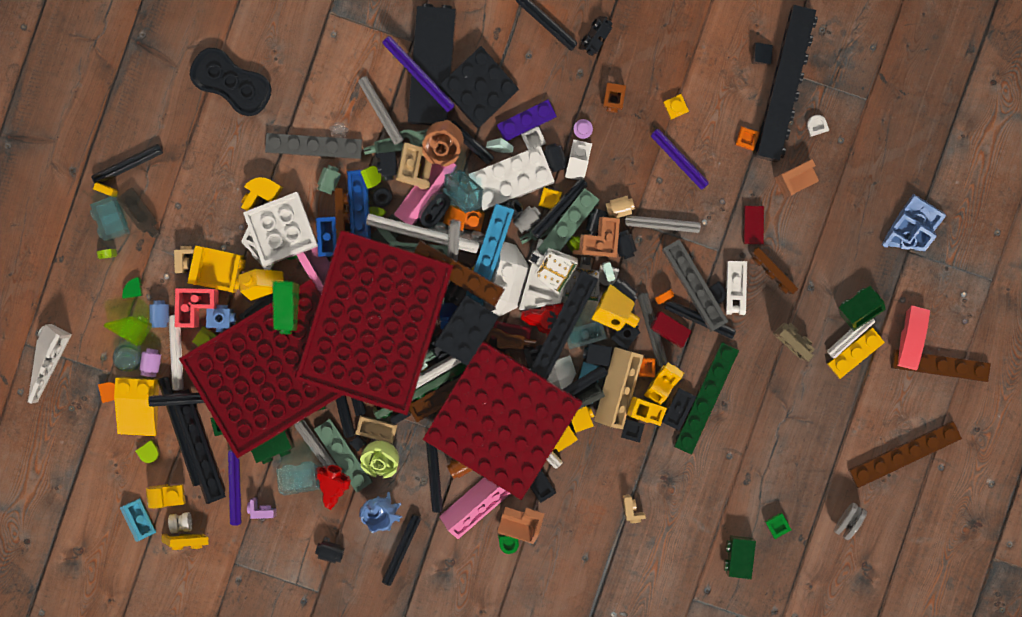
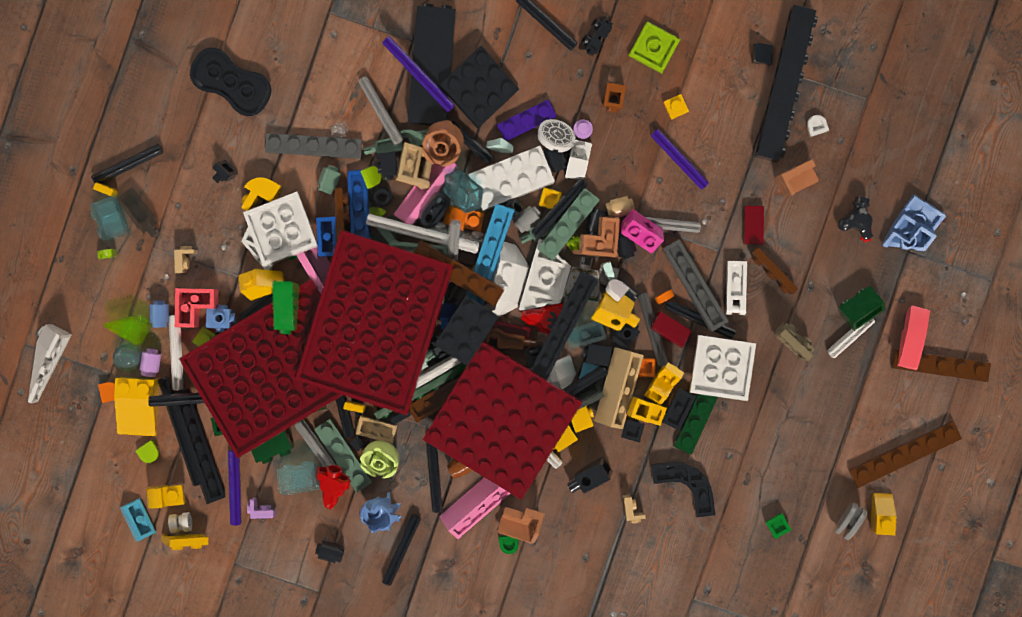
green tile [122,277,143,299] -> none
yellow panel [187,246,246,293] -> none
white tile [521,126,546,150] -> none
white torso [528,248,578,294] -> none
black tile [530,469,556,503] -> none
black tile [709,281,726,304] -> none
dark green piece [724,535,756,579] -> none
orange tile [735,126,760,151] -> none
yellow plate [827,328,885,379] -> none
none -> black tile [212,160,238,184]
none -> yellow tile [343,400,366,413]
none -> white tile [537,119,576,152]
none -> black torso [567,456,613,493]
none -> white tile [606,279,629,302]
none -> dark pink brick [621,209,664,254]
none -> lime tile [628,21,681,74]
none -> black plate [651,462,716,517]
none -> white plate [689,335,756,401]
none -> black animal [837,196,874,243]
none -> yellow slope [870,493,897,535]

